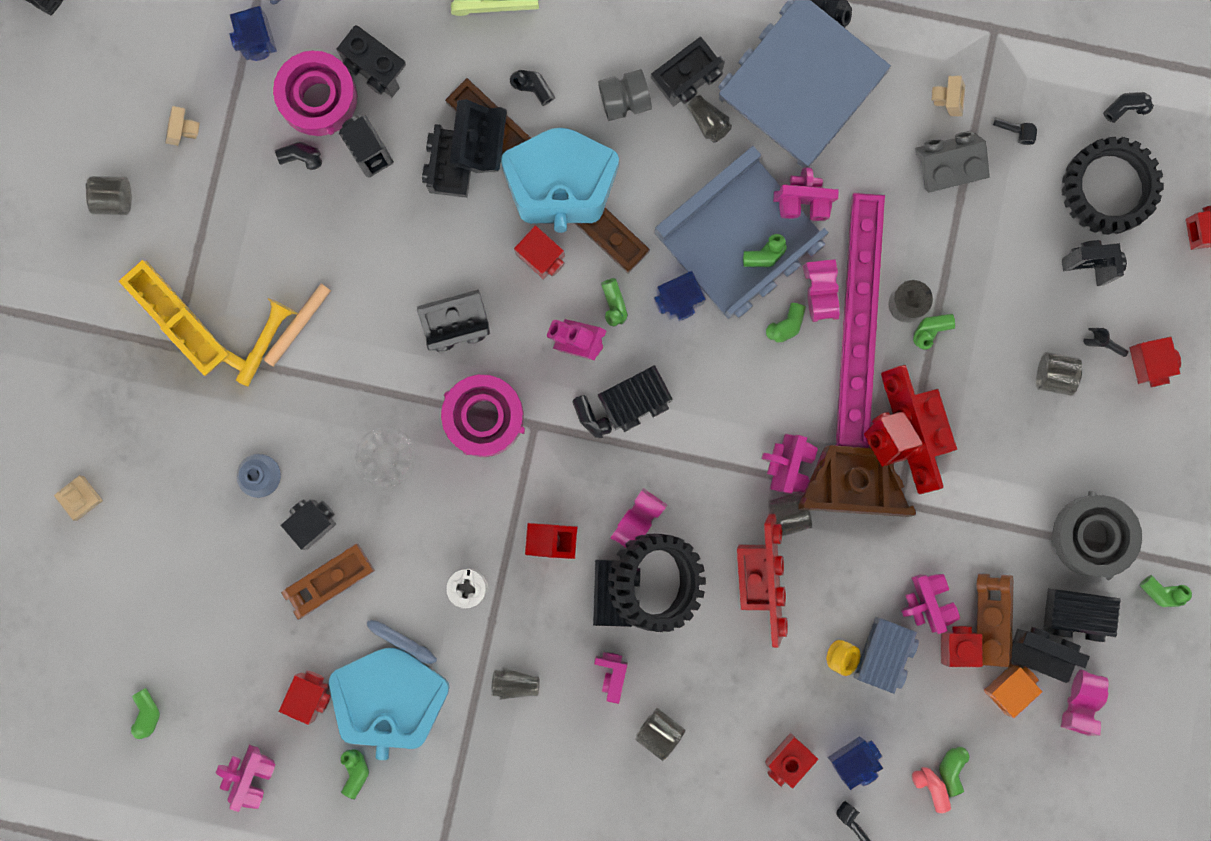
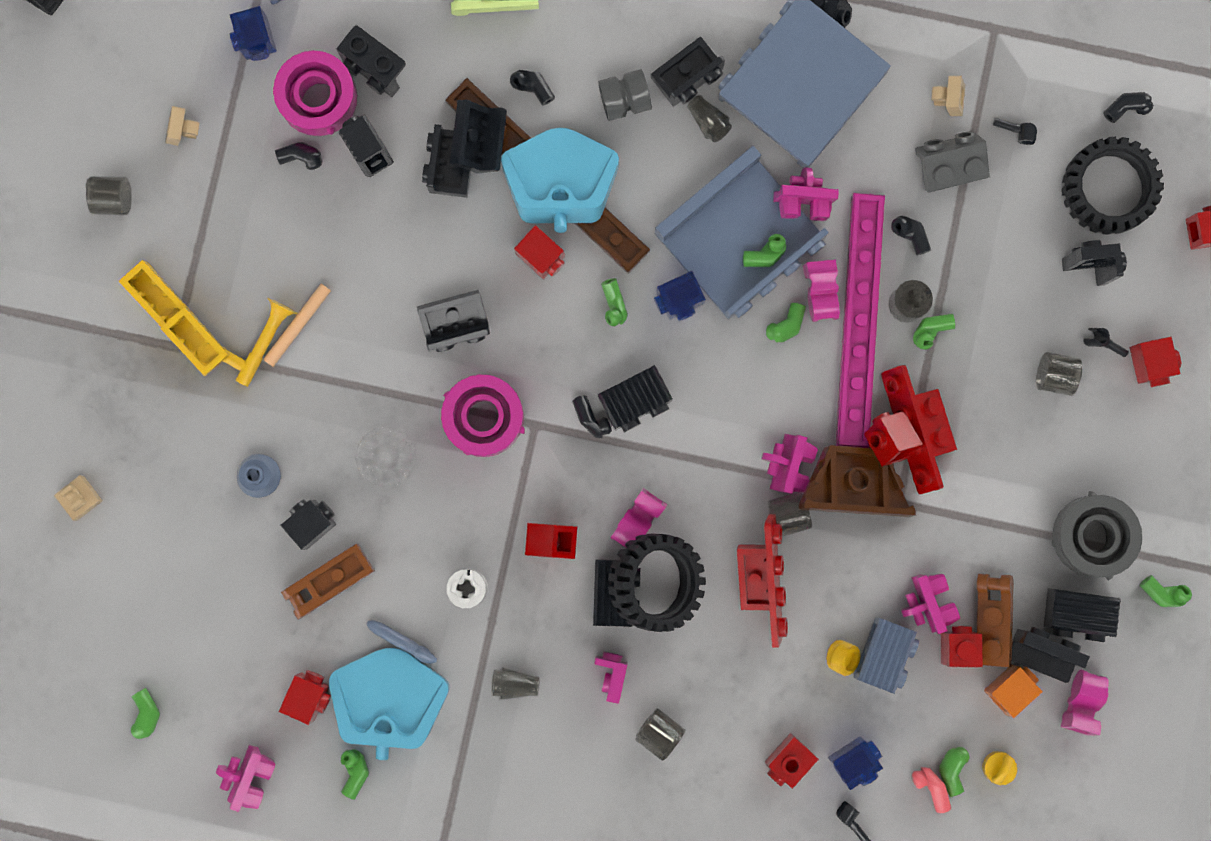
dark pink hips [547,319,606,361] -> none
none -> black arm [891,216,931,256]
none -> yellow tile [982,751,1017,785]

